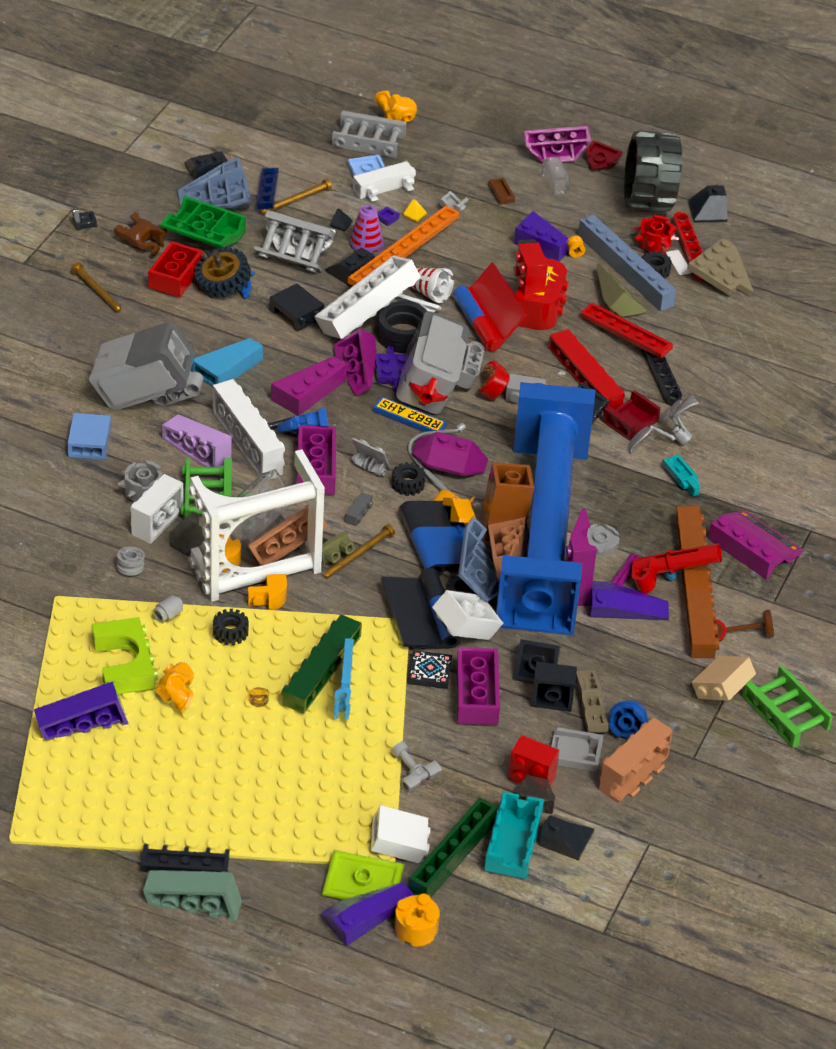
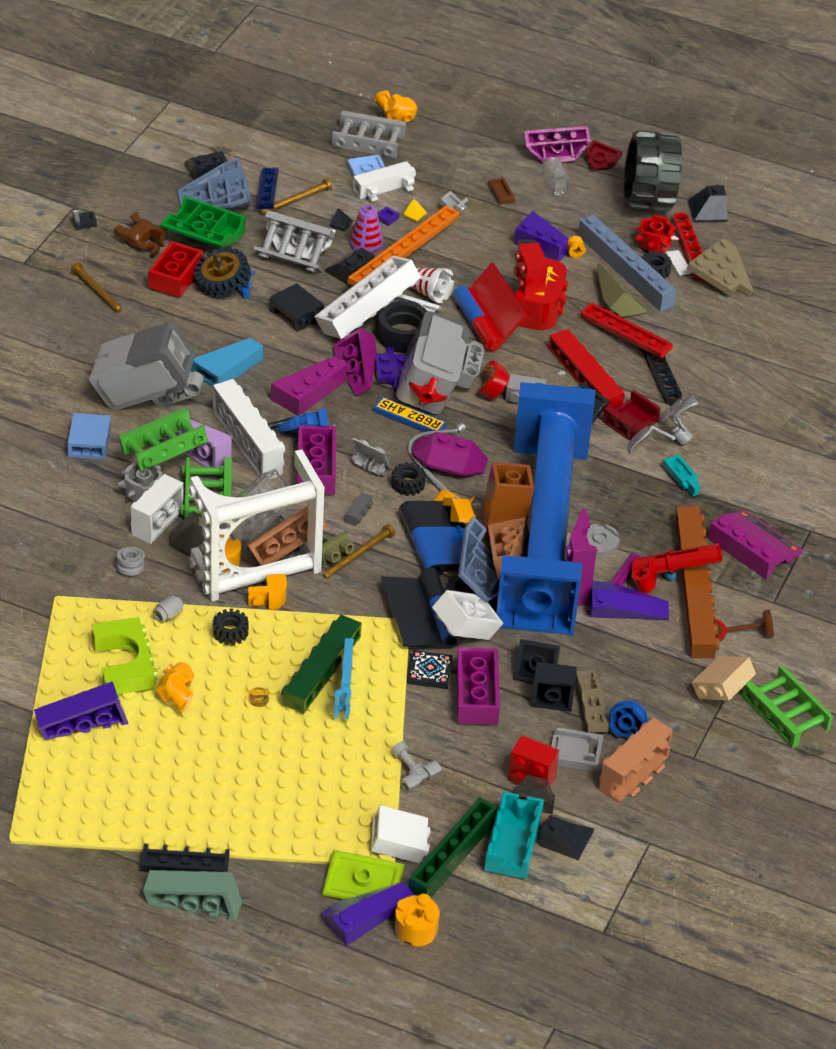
none -> bright green fence [118,407,208,471]

